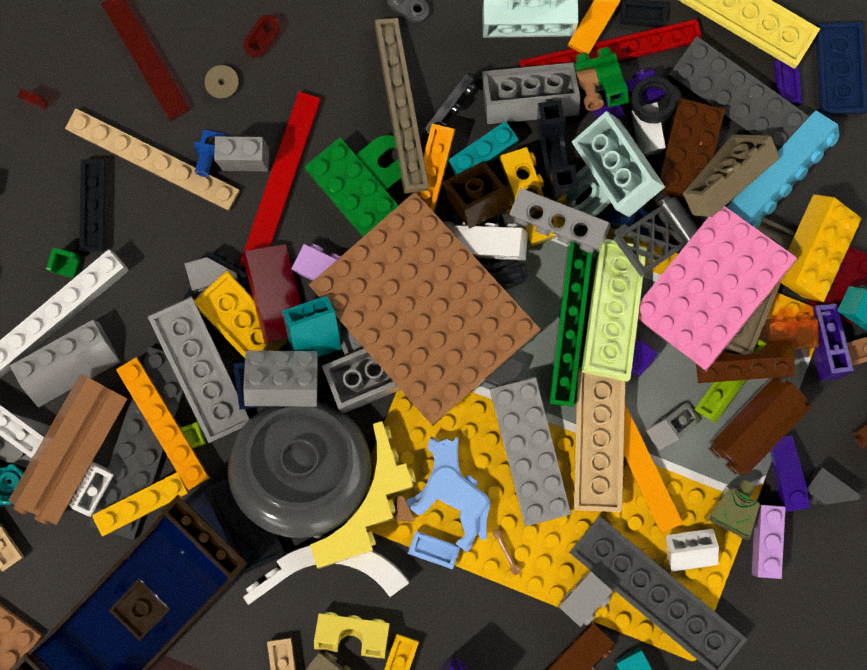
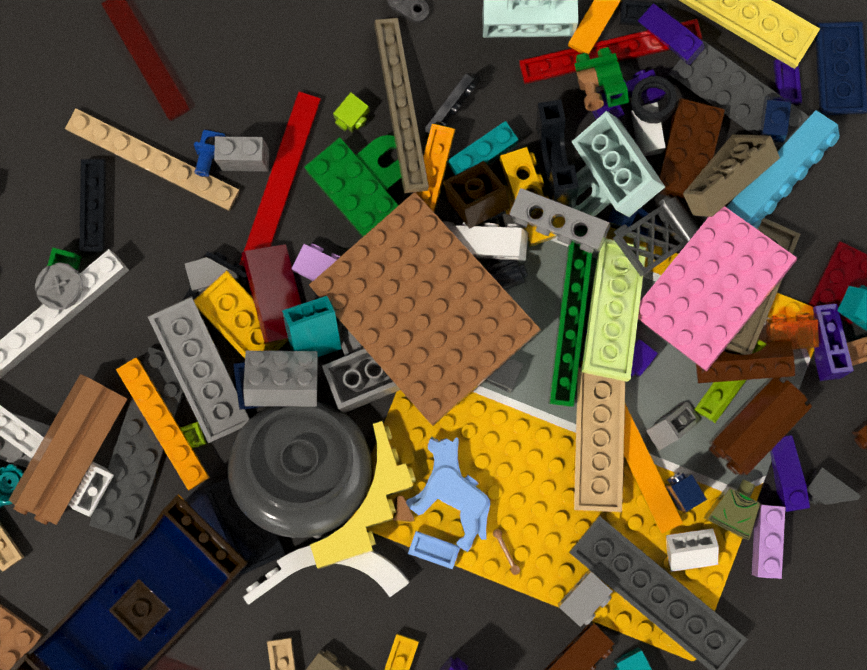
light grey slope [10,320,121,408] -> none
clear red tile [18,89,48,111] -> none
yellow plate [92,472,189,537] -> none
dark tan piece [205,65,239,99] -> none
clear red plate [243,15,280,58] -> none
light yellow arch [314,612,390,659] -> none
light grey slope [482,63,580,124] -> none
light grey plate [489,377,571,526] -> none
yellow brick [780,194,862,302] -> none
none -> light grey tile [35,263,83,310]
none -> lime brick [333,92,370,133]
none -> dark purple slope [638,3,705,66]
none -> dark blue brick [665,472,707,512]
none -> dark blue torso [760,96,791,143]

